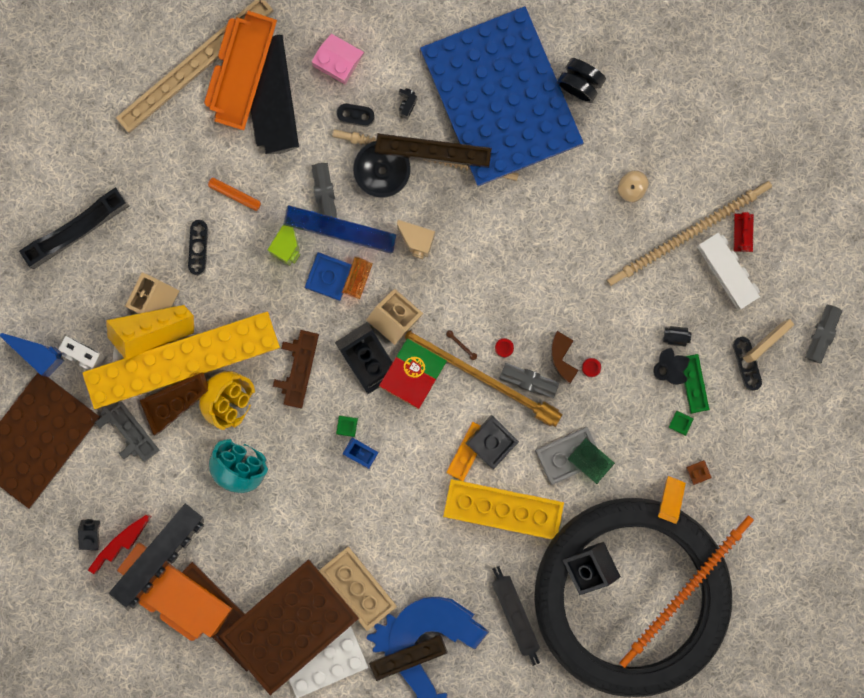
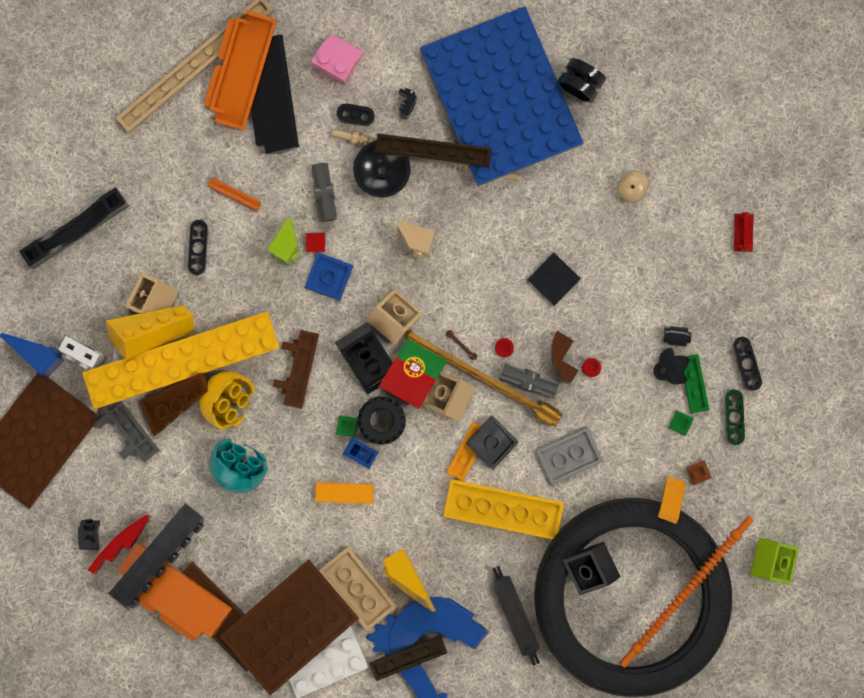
clear blue tile [283,205,396,254] -> none
clear orange plate [342,257,373,299] -> none
clear green plate [568,438,615,484] -> none
tan hose [607,181,772,286] -> none
white brick [697,232,760,310] -> none
tan tile [743,319,794,363] -> none
dark grey piece [805,304,843,364] -> none
none -> red tile [306,233,325,253]
none -> light orange tile [315,482,374,504]
none -> black tyre [357,396,406,445]
none -> yellow slope [383,549,436,612]
none -> tan slope [422,372,475,422]
none -> black tile [527,252,581,306]
none -> dark green beam [725,389,745,445]
none -> lime slope [750,537,799,585]

